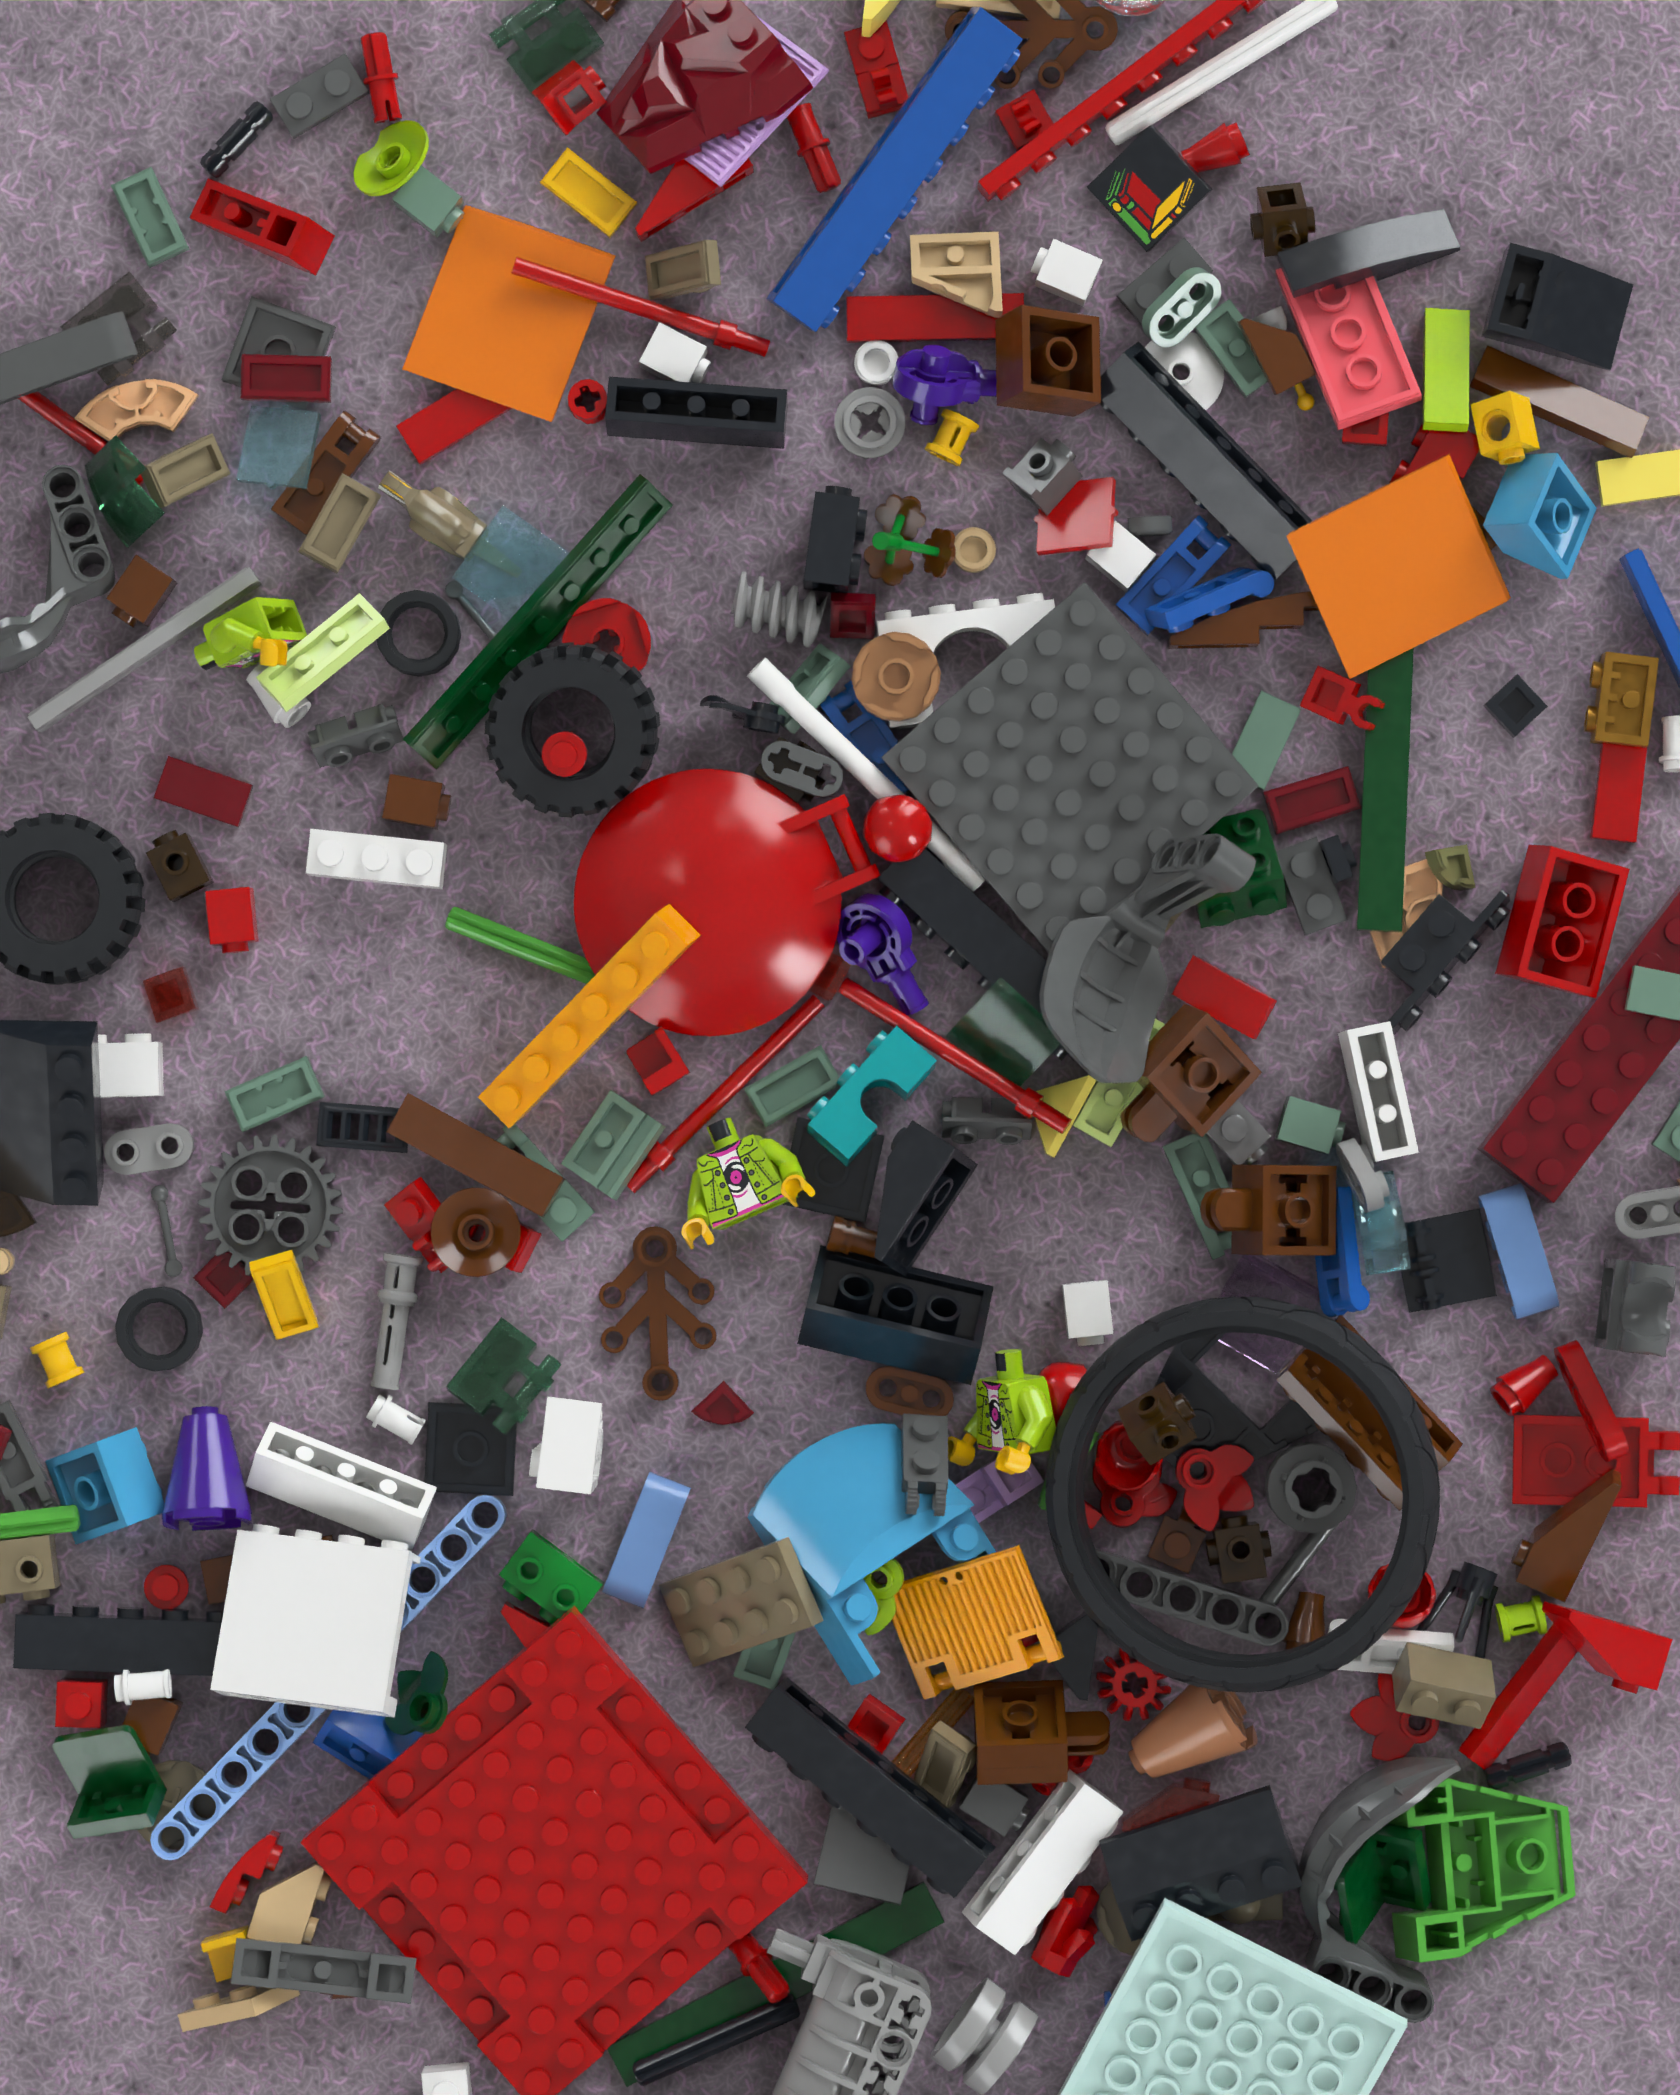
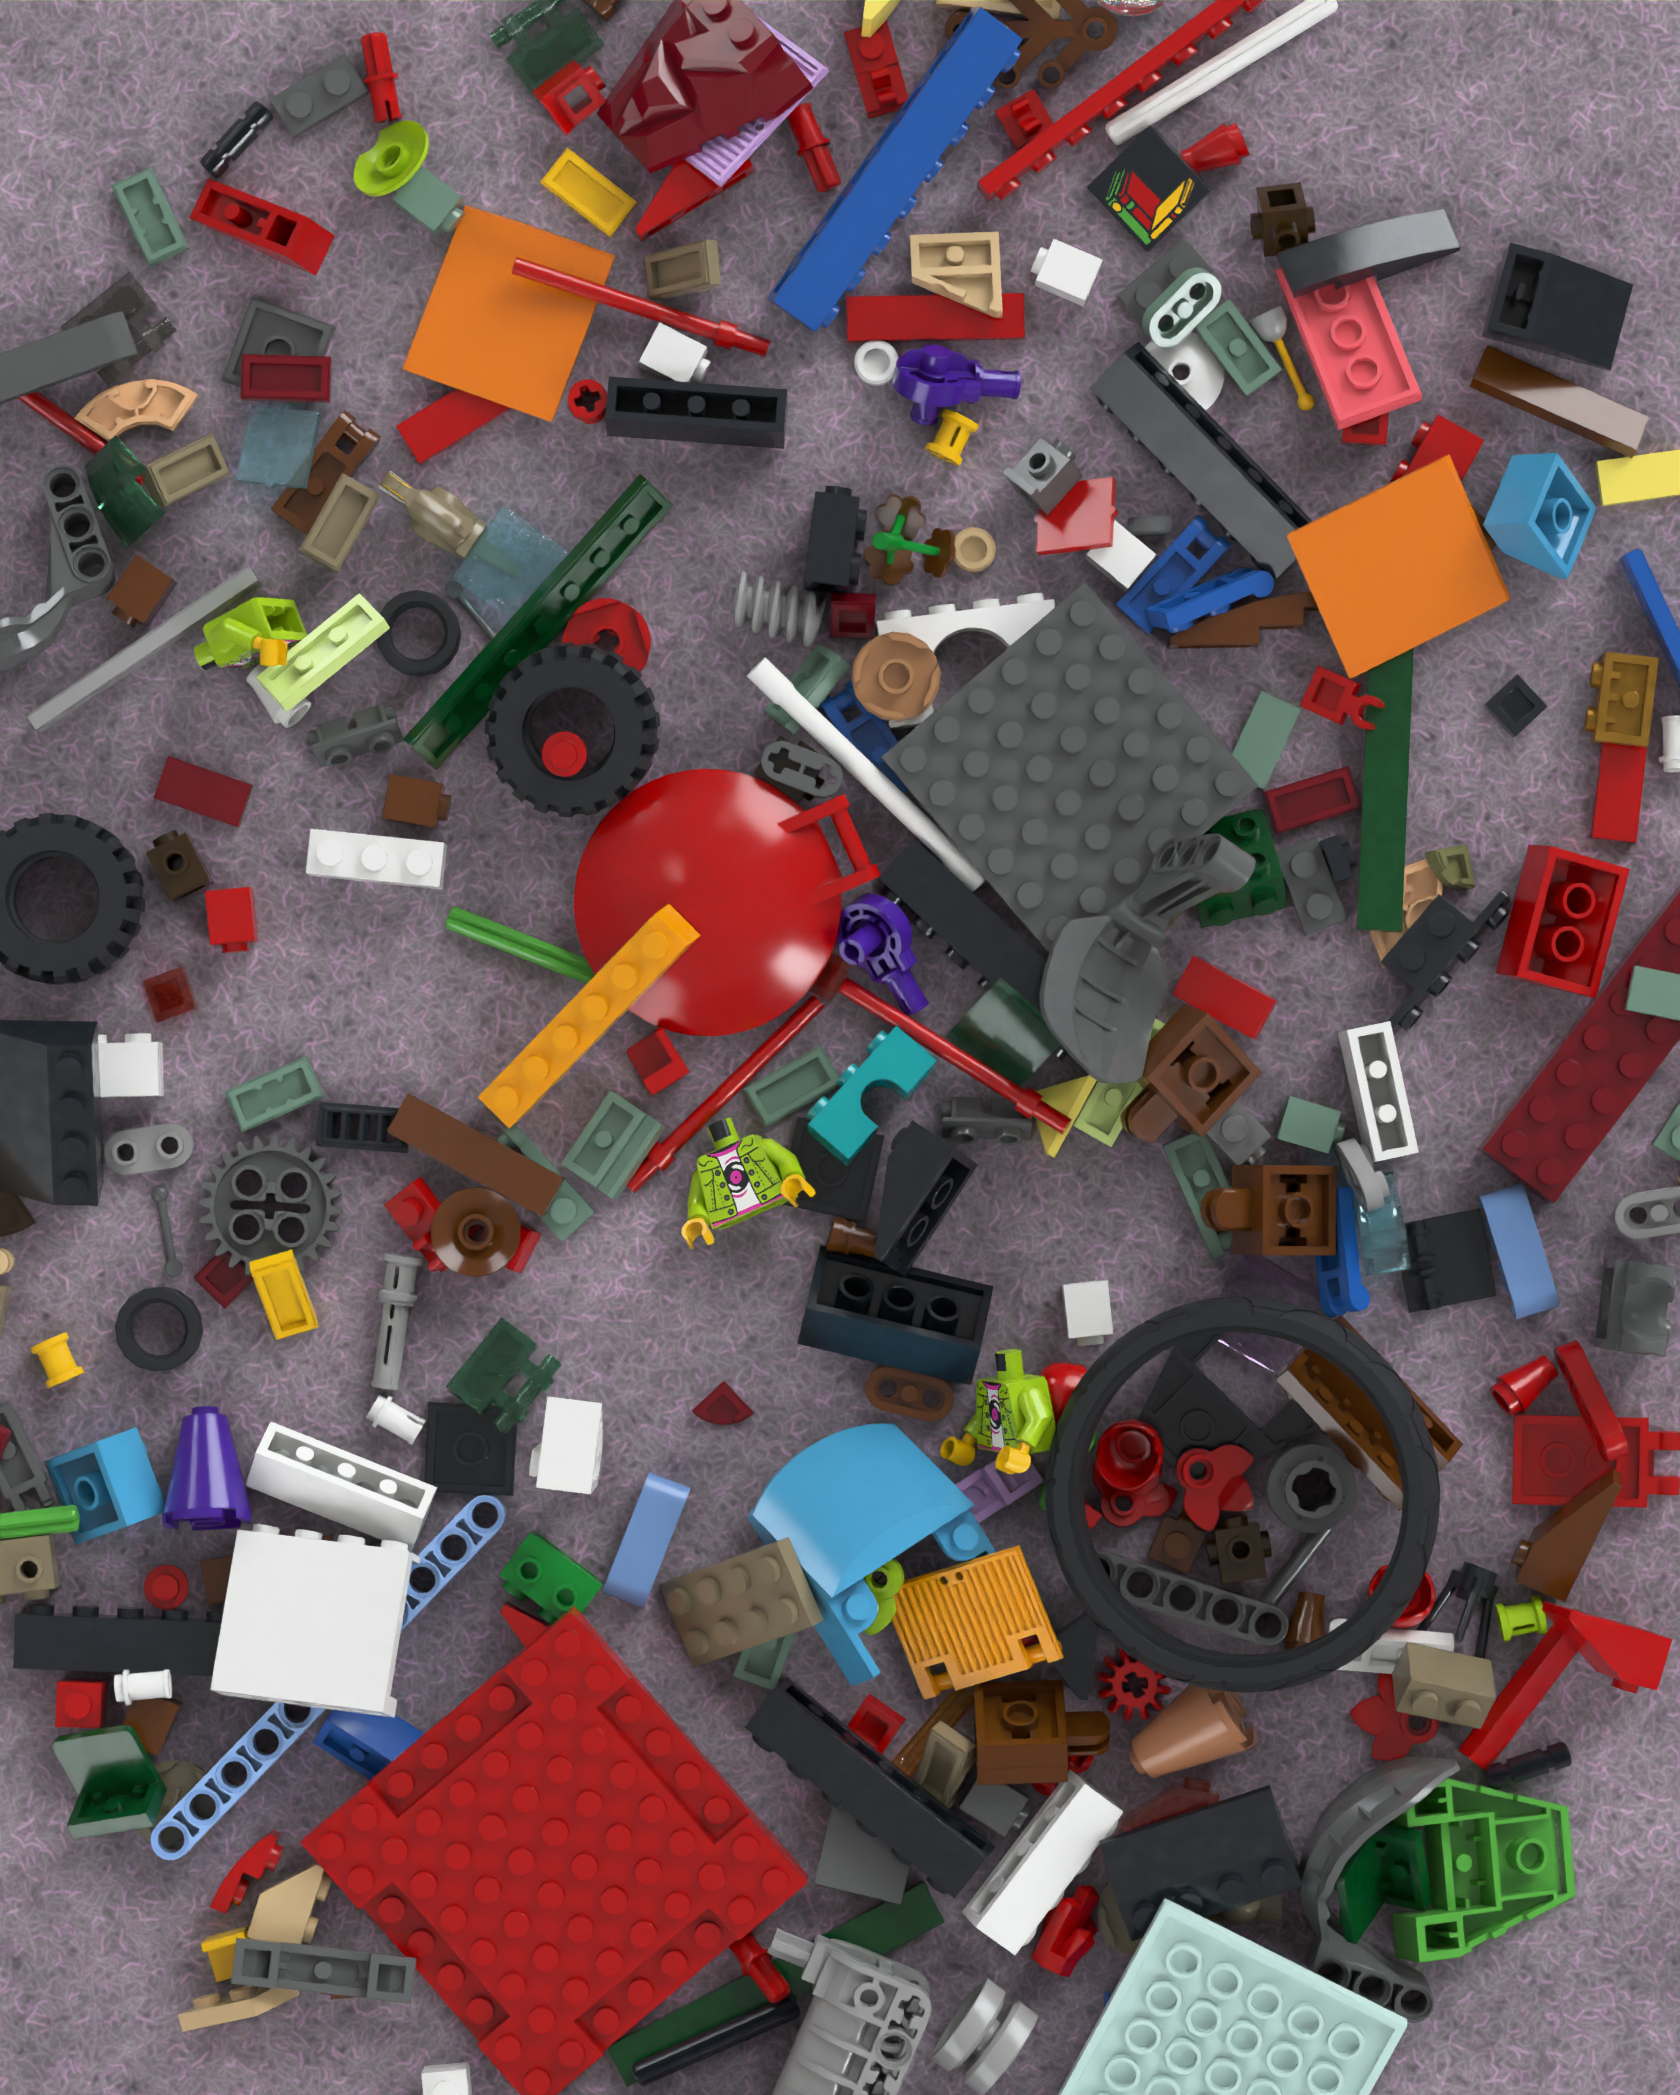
dark green plate [385,1651,448,1735] -> none
reddish brown plant [599,1226,717,1401] -> none
black plate [700,695,786,734] -> none
light grey gear [834,387,905,459] -> none
red hair [863,795,932,862] -> none
dark grey hinge [901,1413,948,1516] -> none
reddish brown brick [995,305,1101,417] -> none
dark brown brick [1117,1382,1197,1465] -> none
reddish brown tile [1237,318,1316,395] -> none
lime tile [1423,308,1470,432] -> none
yellow brick [1470,391,1540,465] -> none

